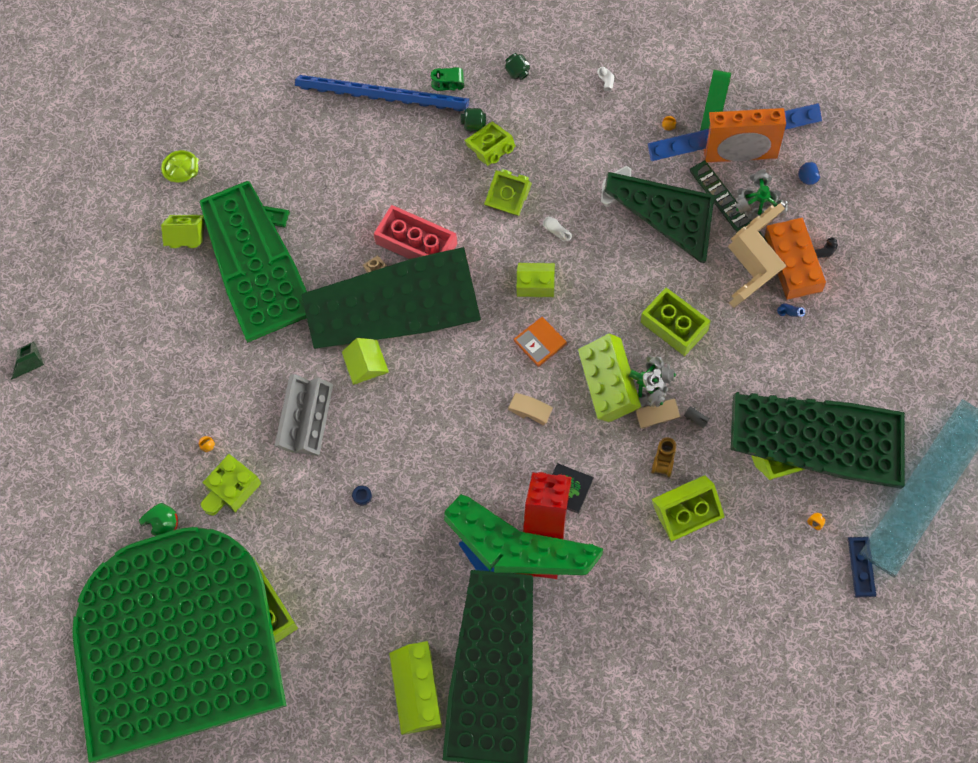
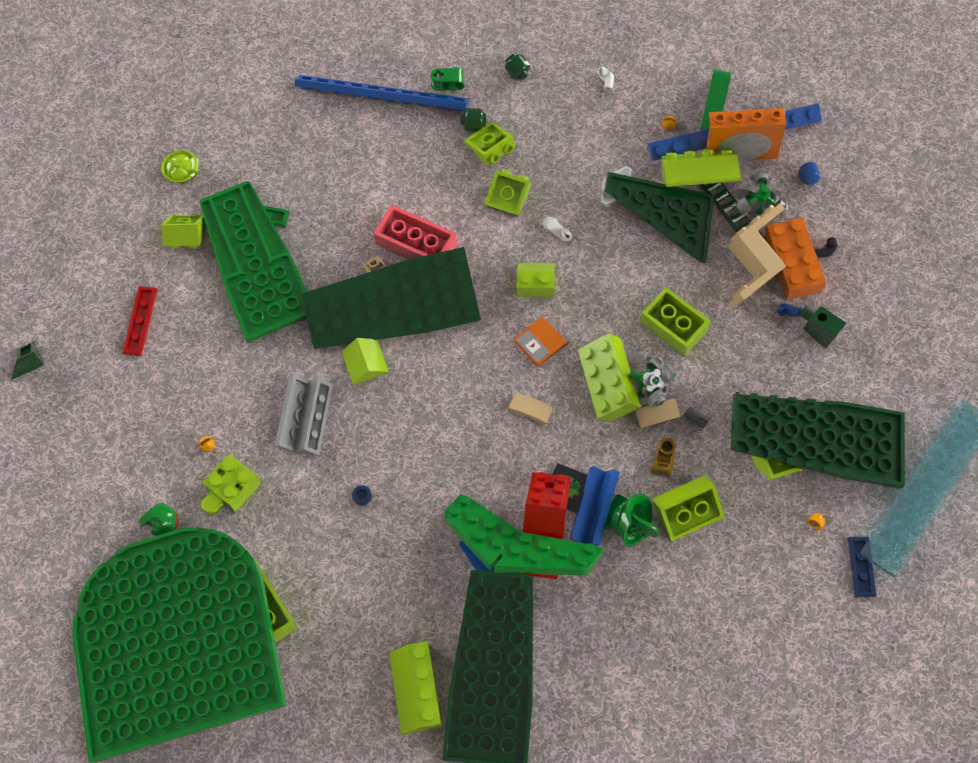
none -> red tile [122,286,158,356]
none -> blue panel [570,466,620,546]
none -> green helmet [604,493,659,547]
none -> lime slope [661,148,741,187]
none -> dark green torso [799,306,847,348]

